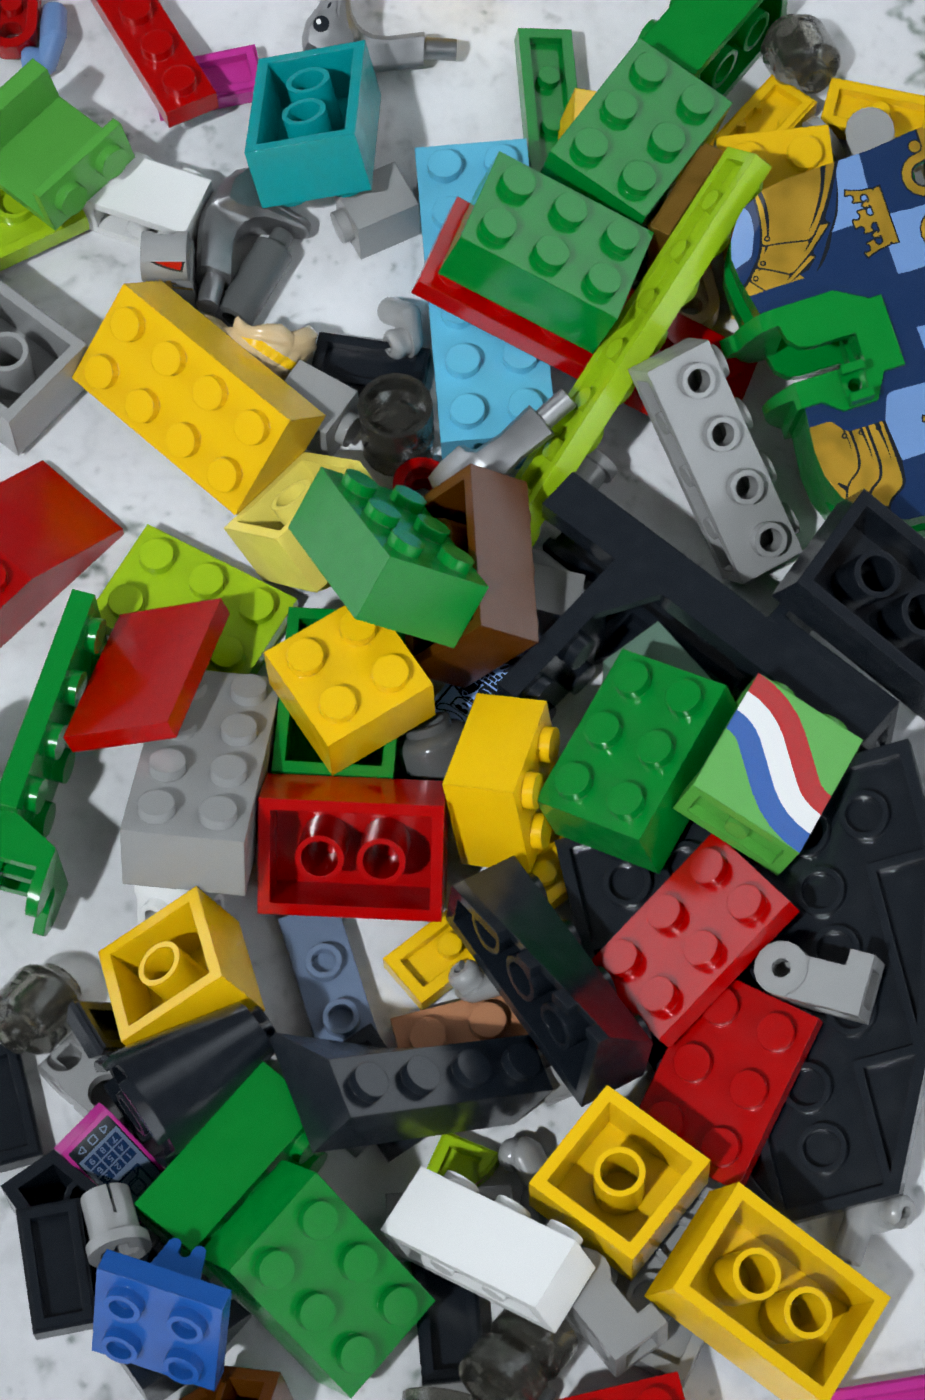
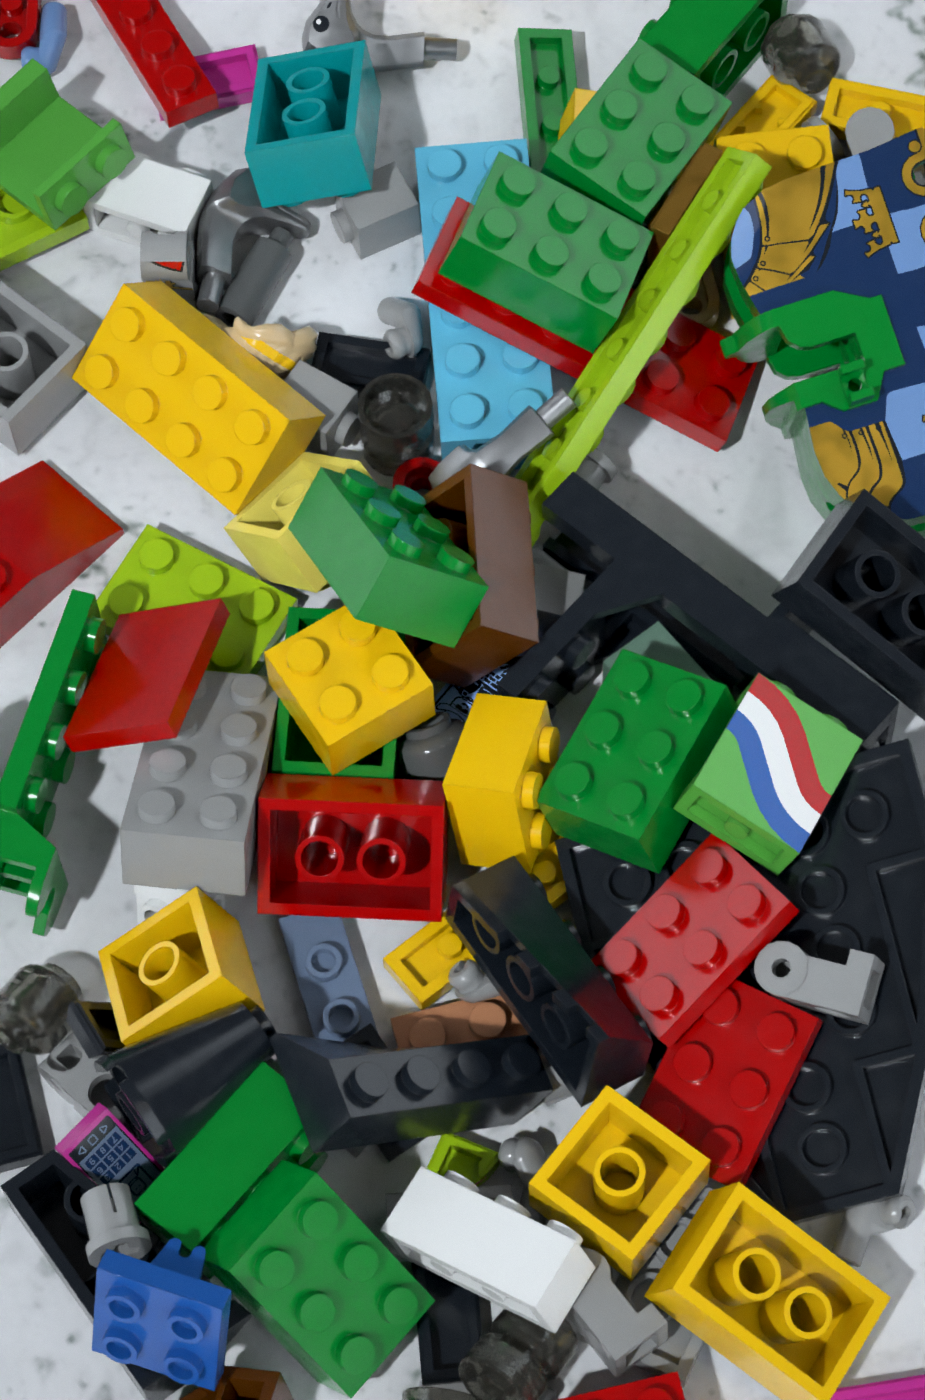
black tile [15,1198,95,1340] -> none
light grey brick [628,338,803,584] -> none

